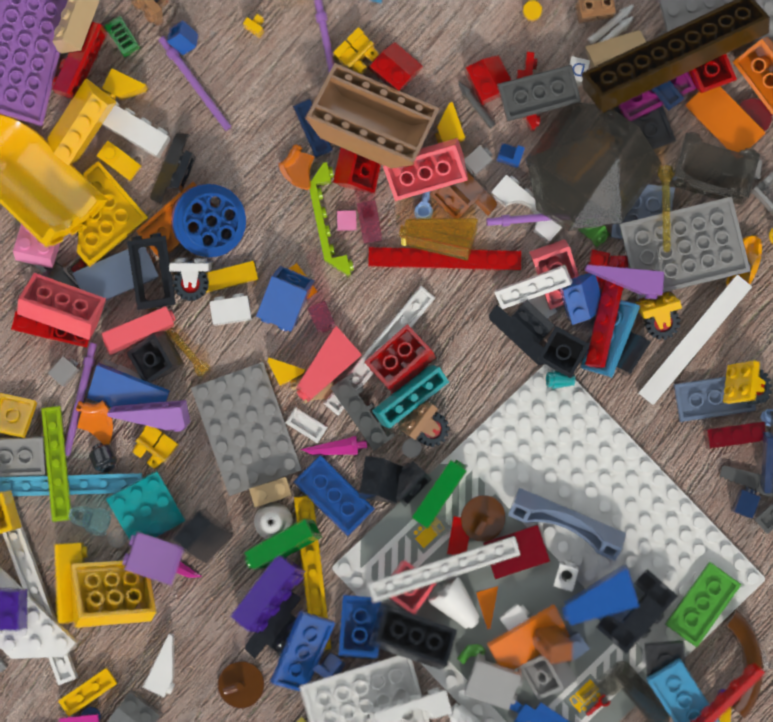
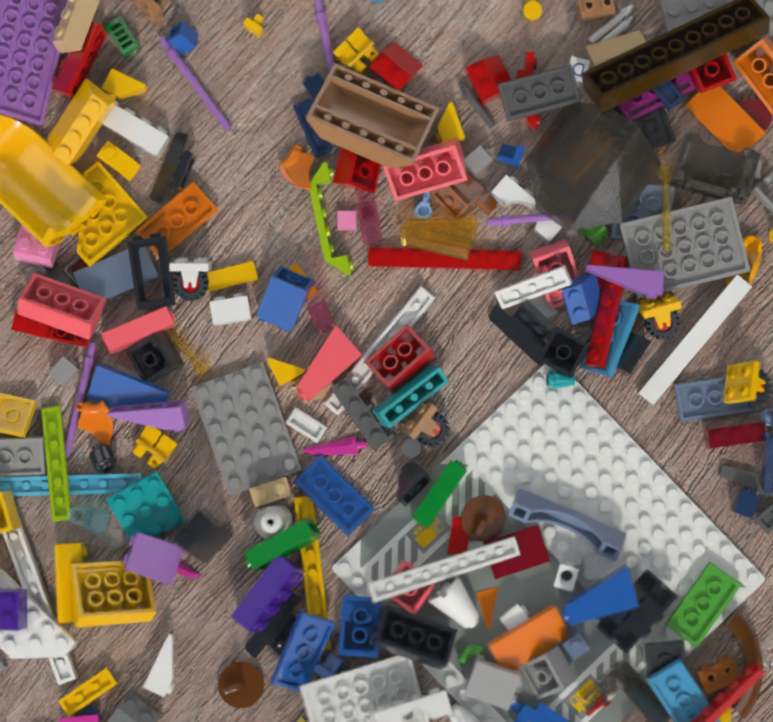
blue wheel [171,184,246,257] -> none
black slope [359,456,403,504] -> none
dark orange brick [533,625,572,664] -> none
none -> dark blue brick [303,73,324,102]
none -> dark orange brick [695,655,740,694]

